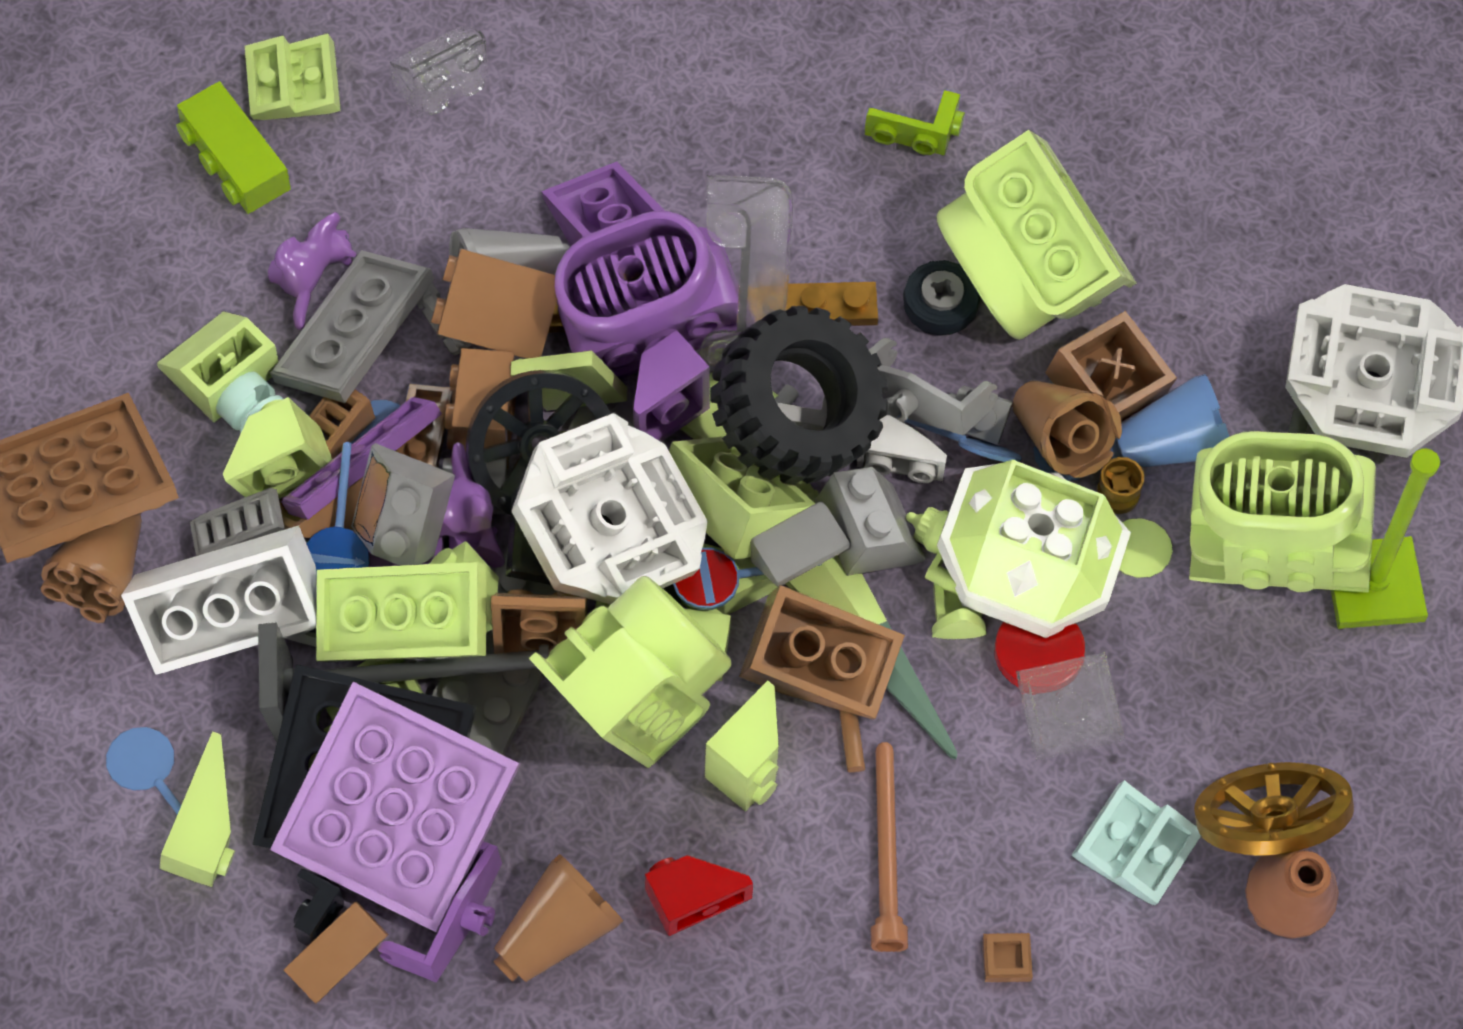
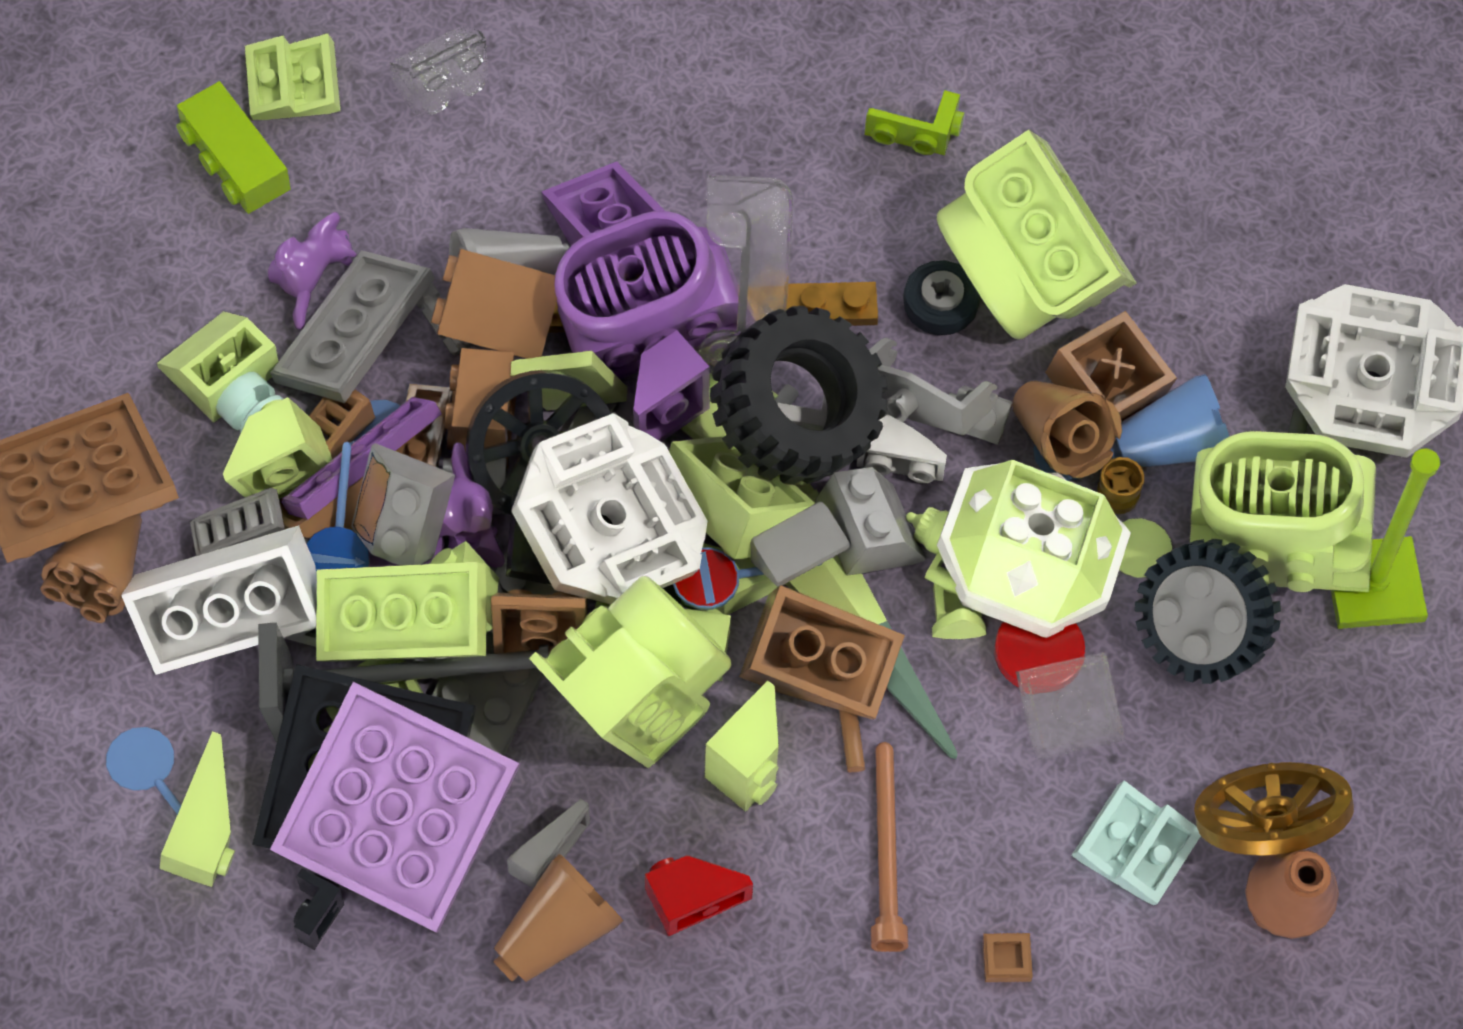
medium nougat slope [284,901,389,1004] -> none
medium lavender piece [378,841,502,983] -> none
medium blue piece [897,414,1022,462] -> none
none -> light grey slope [507,799,590,888]
none -> wheel [1135,539,1281,684]

